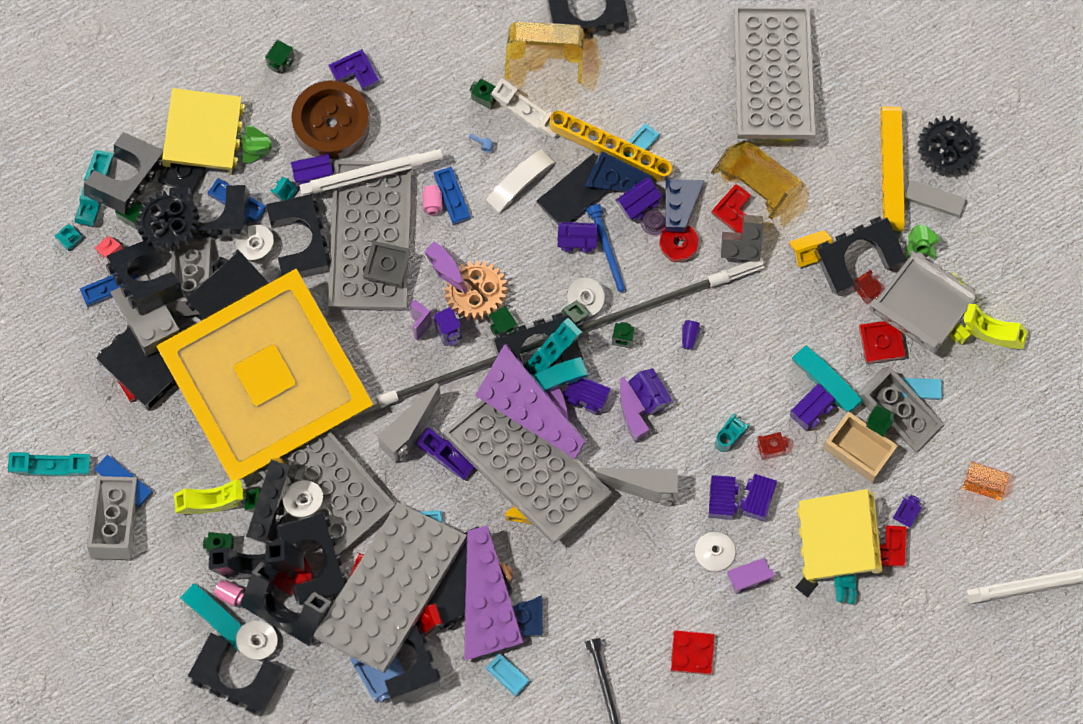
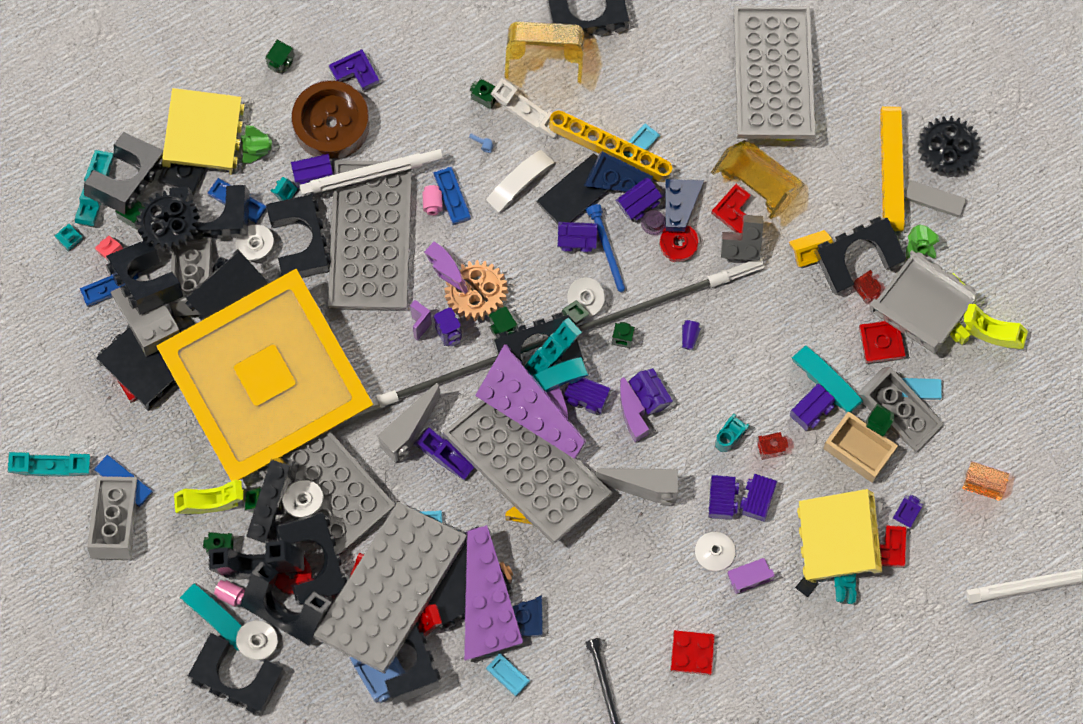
dark grey plate [363,241,411,288] -> none

